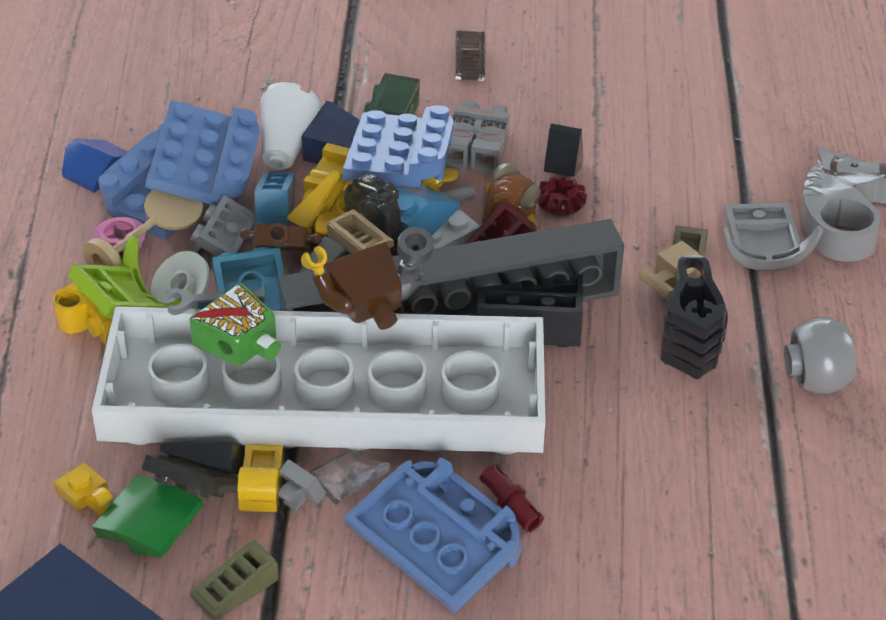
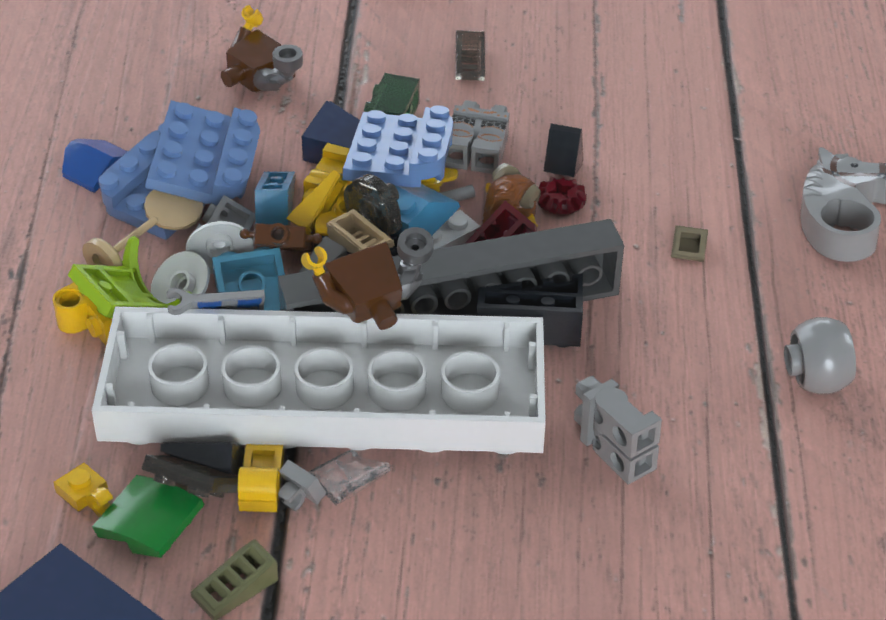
bright pink gear [93,217,146,255] -> none
torso [190,283,281,366] -> none
white cone [260,82,321,171] -> none
medium blue plate [344,457,523,614] -> none
dark red pin [480,464,544,533] -> none
tan brick [638,241,710,301] -> none
black piece [660,255,728,380] -> none
light grey piece [723,203,823,271] -> none
none -> white dish [186,221,254,274]
none -> torso [221,5,303,92]
none -> light grey hips [574,376,662,485]

